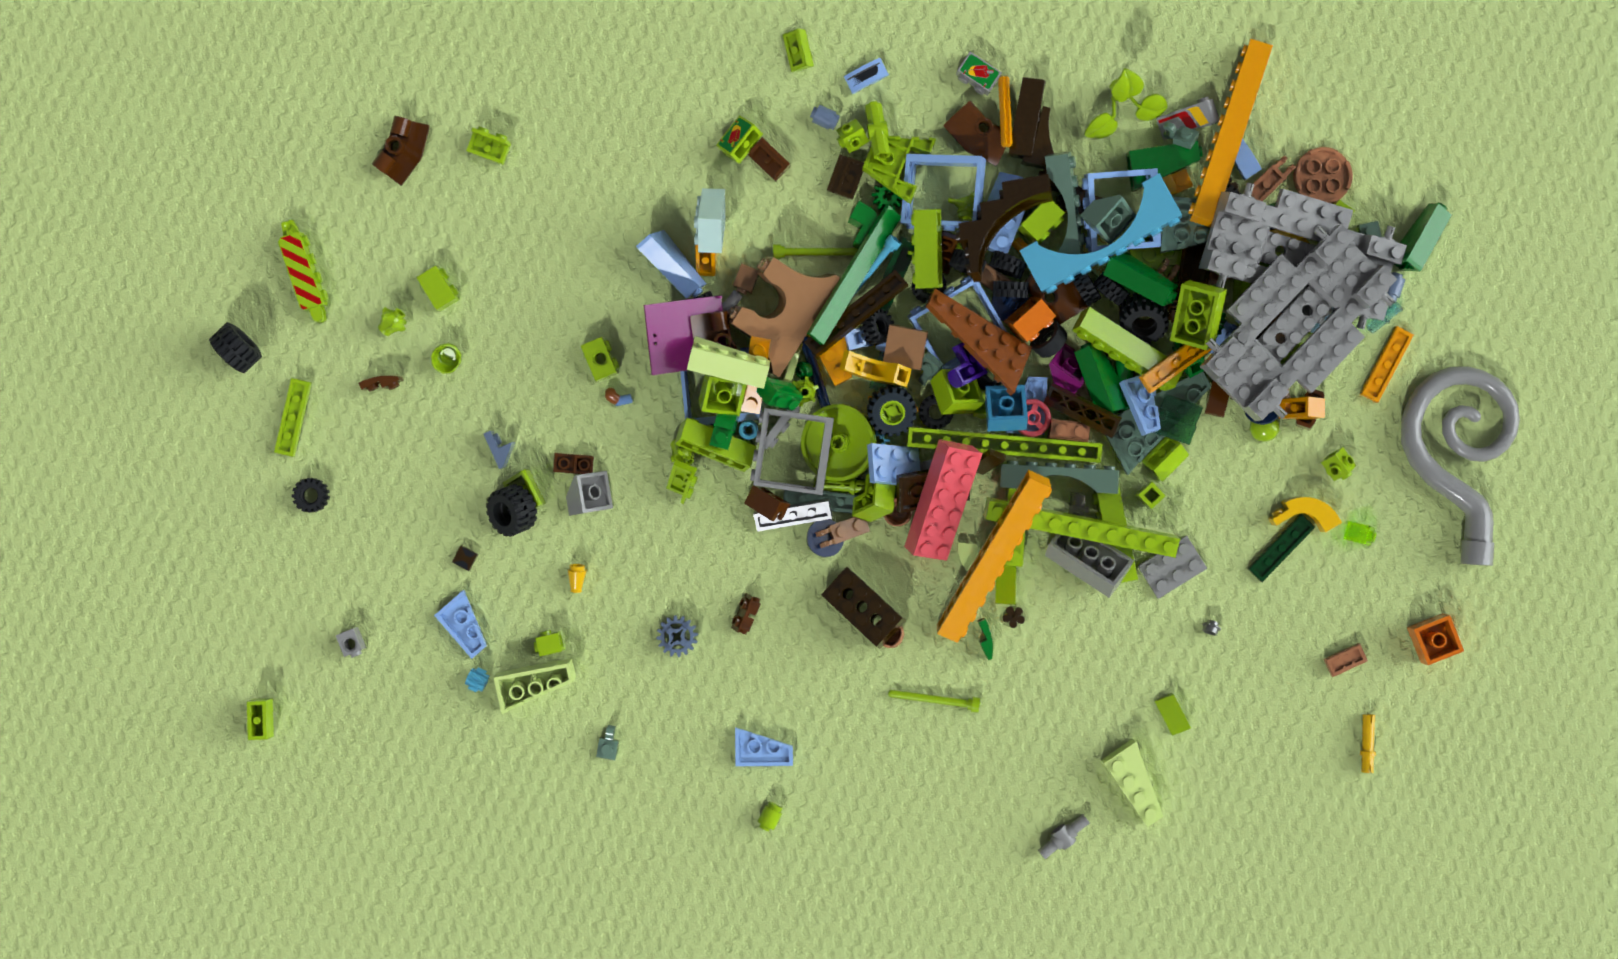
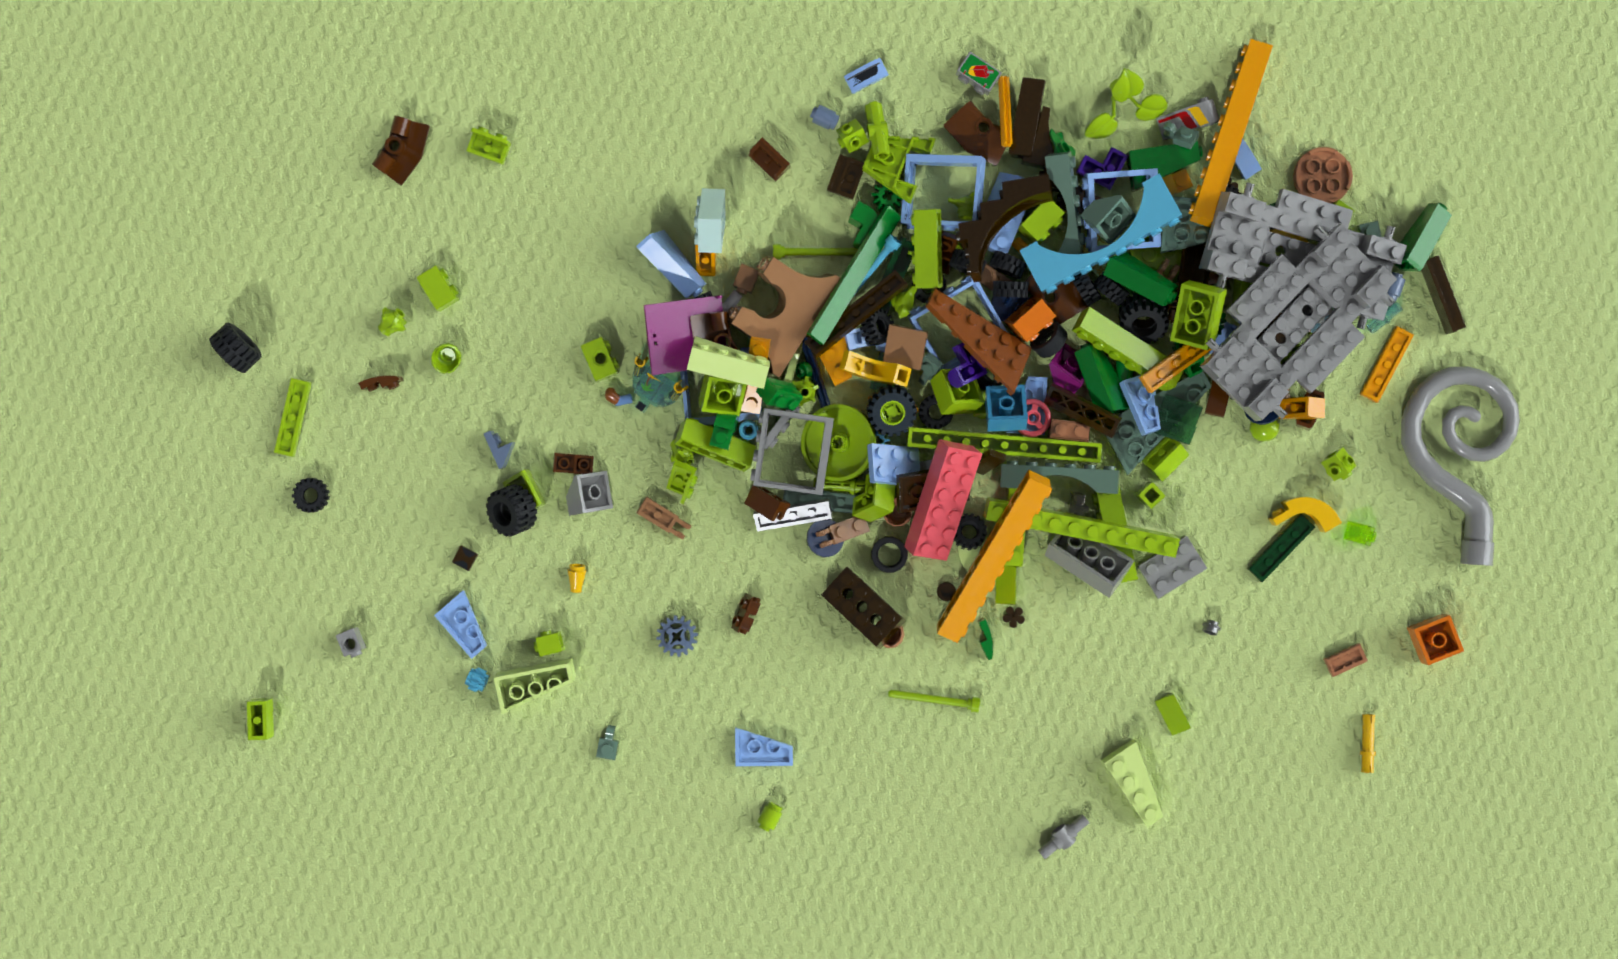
lime hinge [278,220,328,323] -> none
lime brick [716,115,763,164] -> none
lime slope [783,28,814,72] -> none
nougat hinge [1251,155,1296,201] -> none
none -> clear light blue torso [632,353,688,413]
none -> medium nougat hinge [637,497,691,540]
none -> black tyre [871,536,908,573]
none -> lime animal [891,285,917,319]
none -> dark brown tile [937,582,956,601]
none -> black tyre [953,513,987,550]
none -> green plate [1049,128,1076,156]
none -> dark purple brick [1076,147,1128,190]
none -> dark brown panel [1421,255,1466,334]

